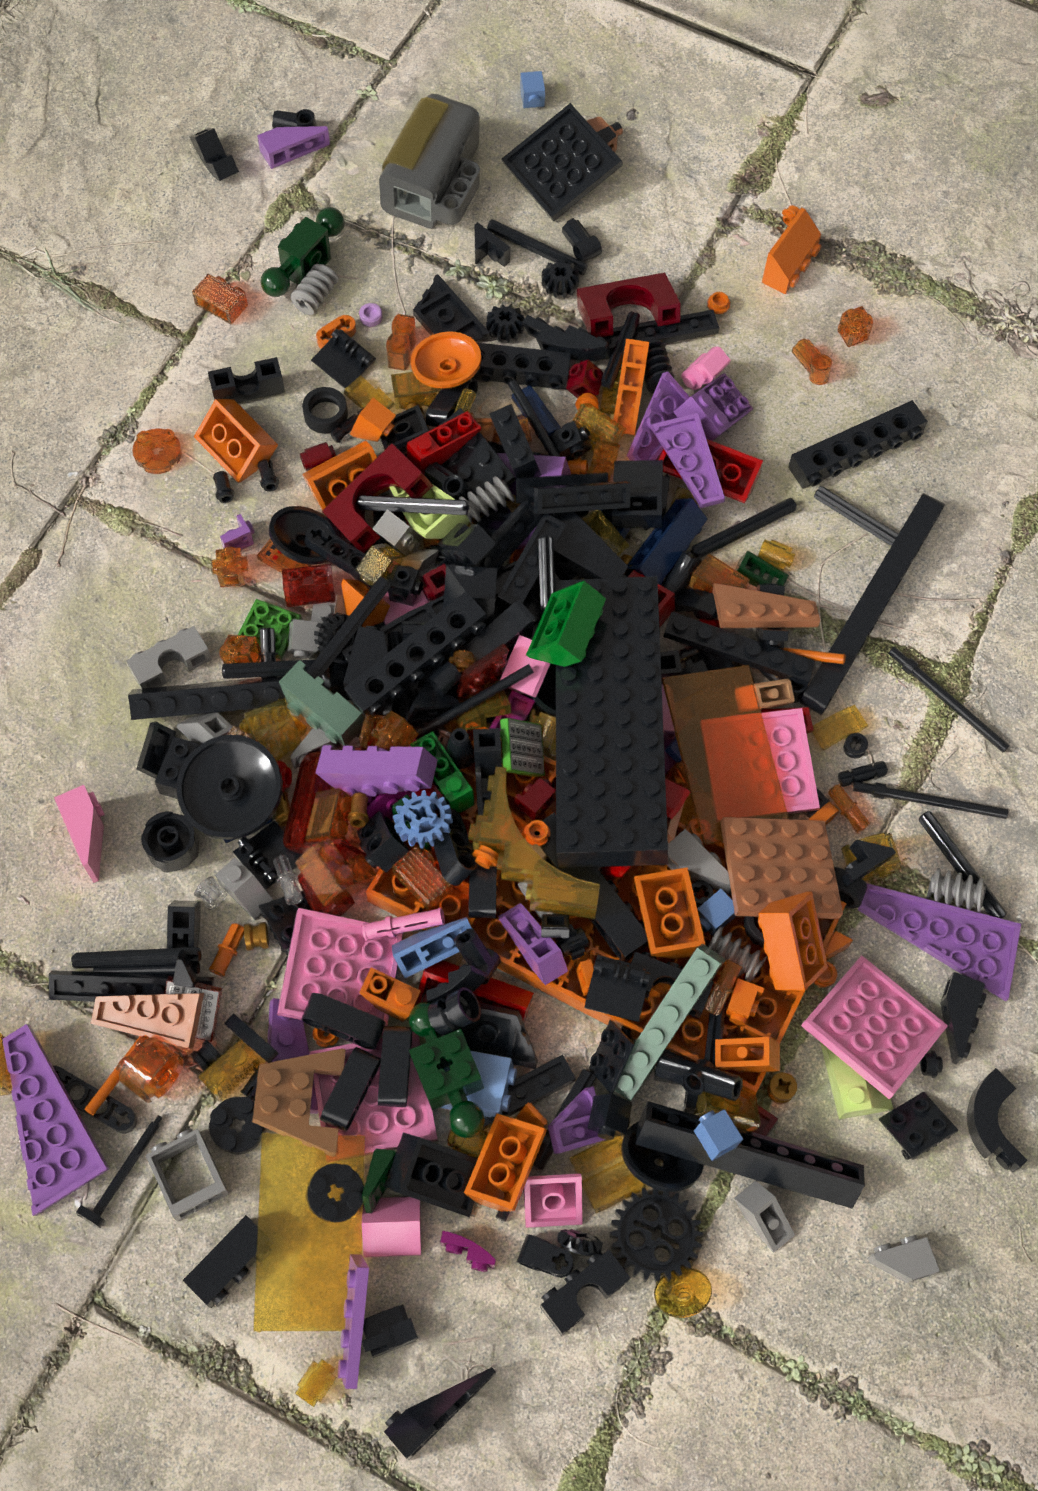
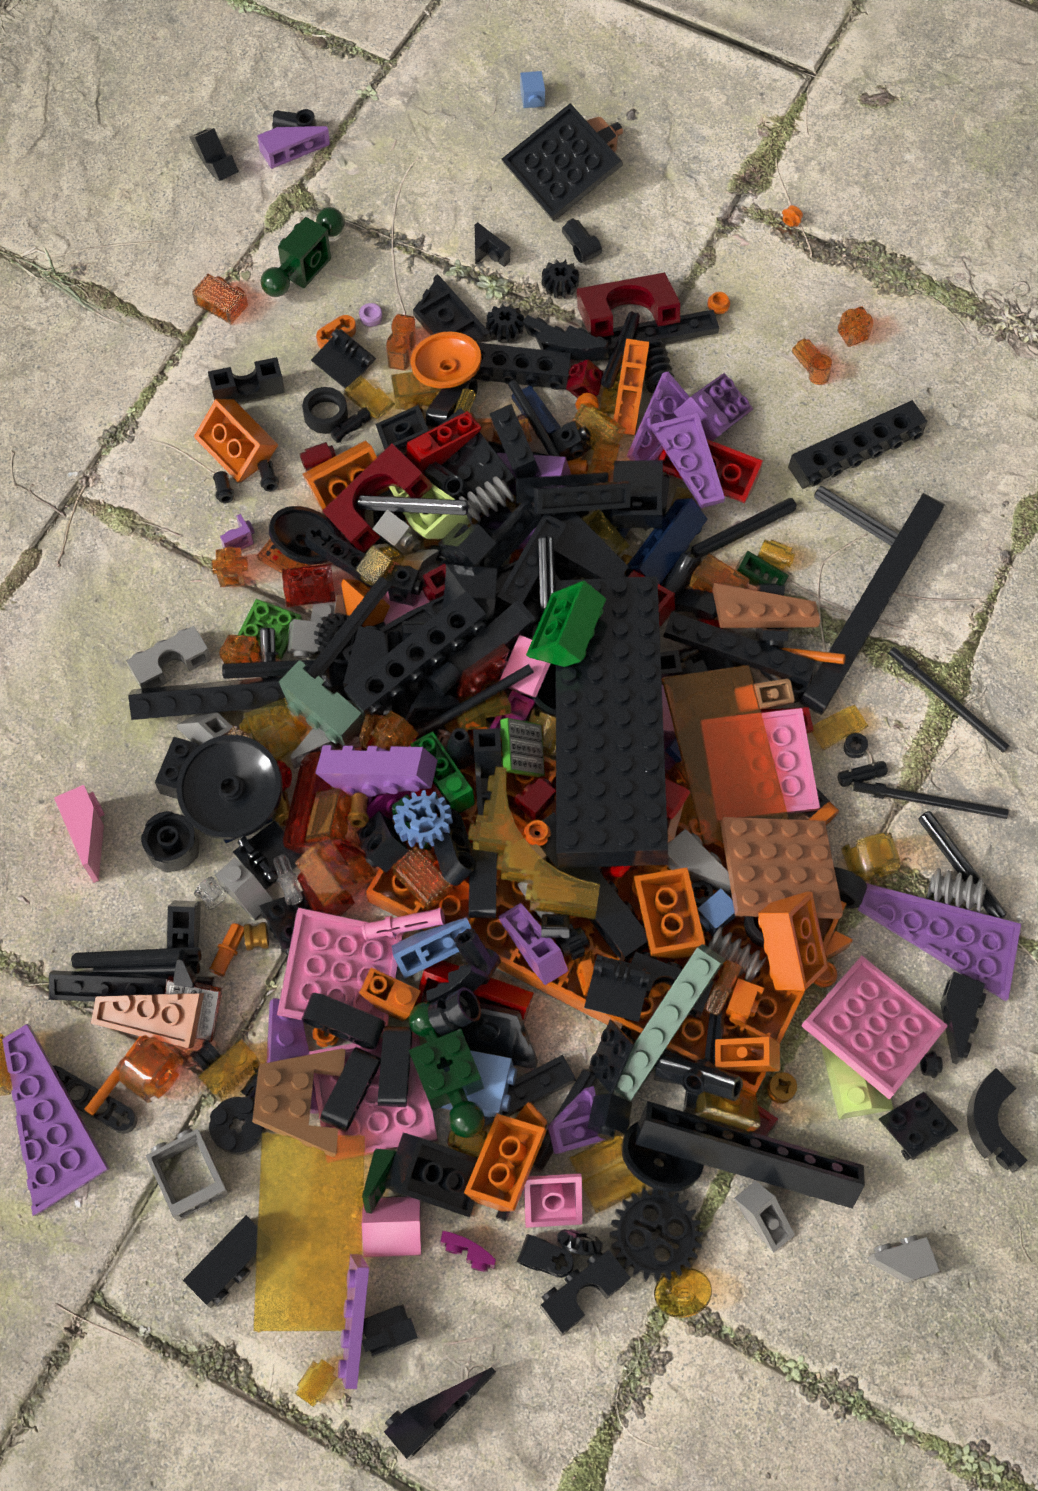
black piece [76,1115,162,1228] -> none
clear orange plate [132,428,182,474] -> none
black plate [136,721,176,779] -> none
black beam [224,1013,279,1063] -> none
light grey piece [291,264,339,315] -> none
black plate [306,1163,364,1223] -> none
orange slope [350,398,396,442] -> none
dark grey piece [379,94,480,228] -> none
clear orange plate [449,650,475,672] -> none
orange plate [473,845,499,869] -> none
black axle [487,219,588,275] -> none
bright pink brick [681,347,731,390] -> none
medium blue brick [694,1109,743,1161] -> none
orange slope [762,207,821,294] -> none
clear orange axle [828,784,871,833] -> none
black slope [841,840,896,887] -> none

